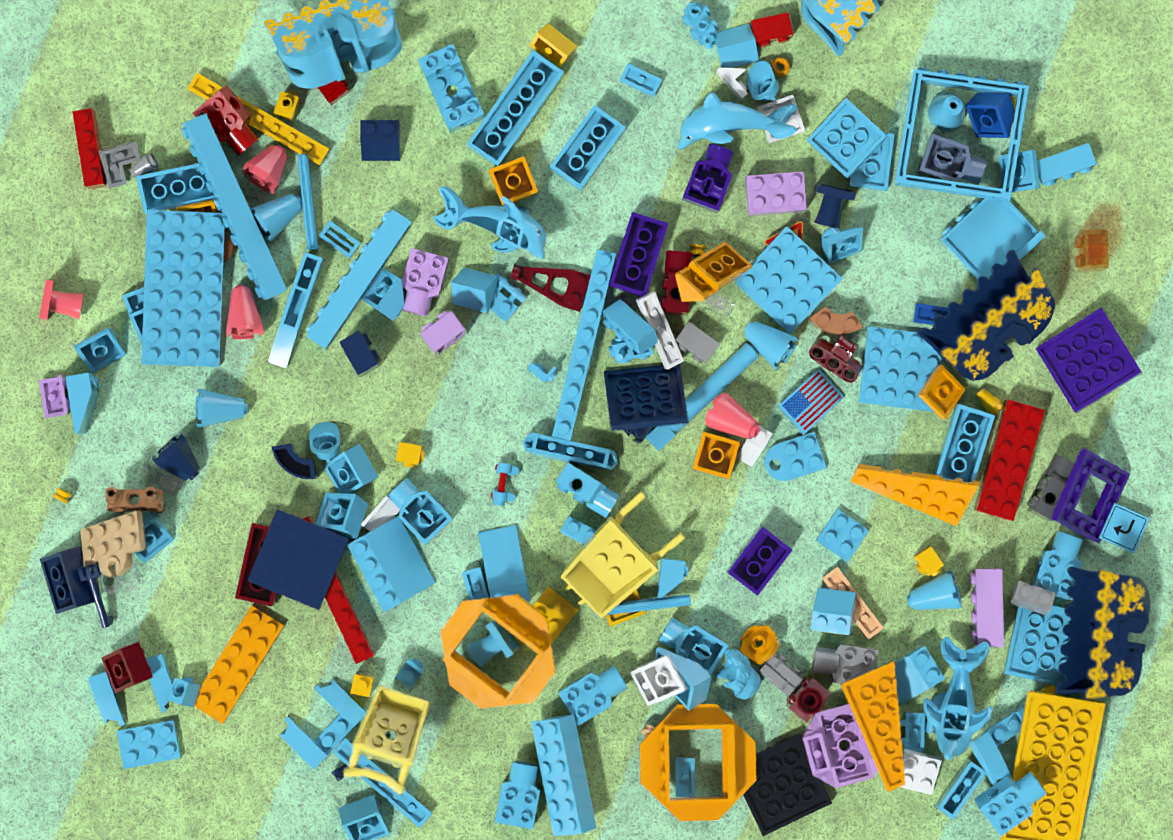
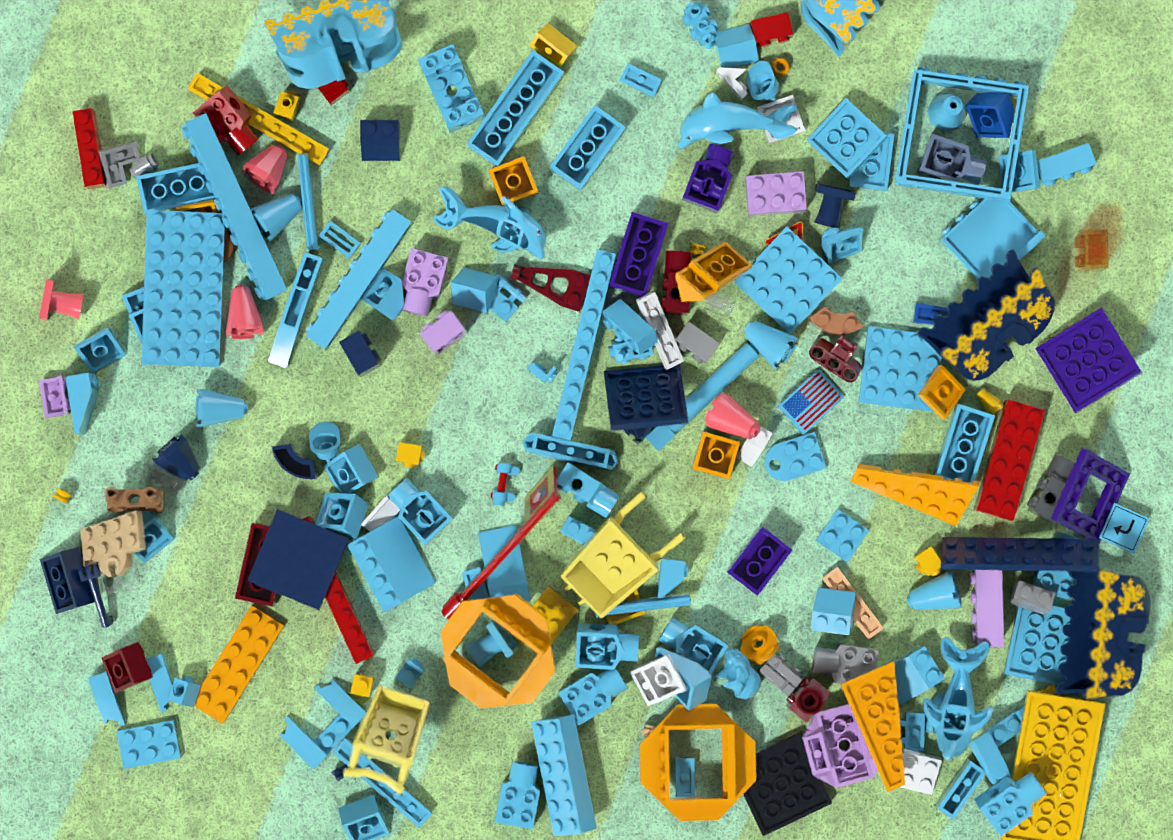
none -> red flag [441,466,561,620]
none -> medium azure brick [575,623,639,670]
none -> dark blue plate [941,537,1099,572]

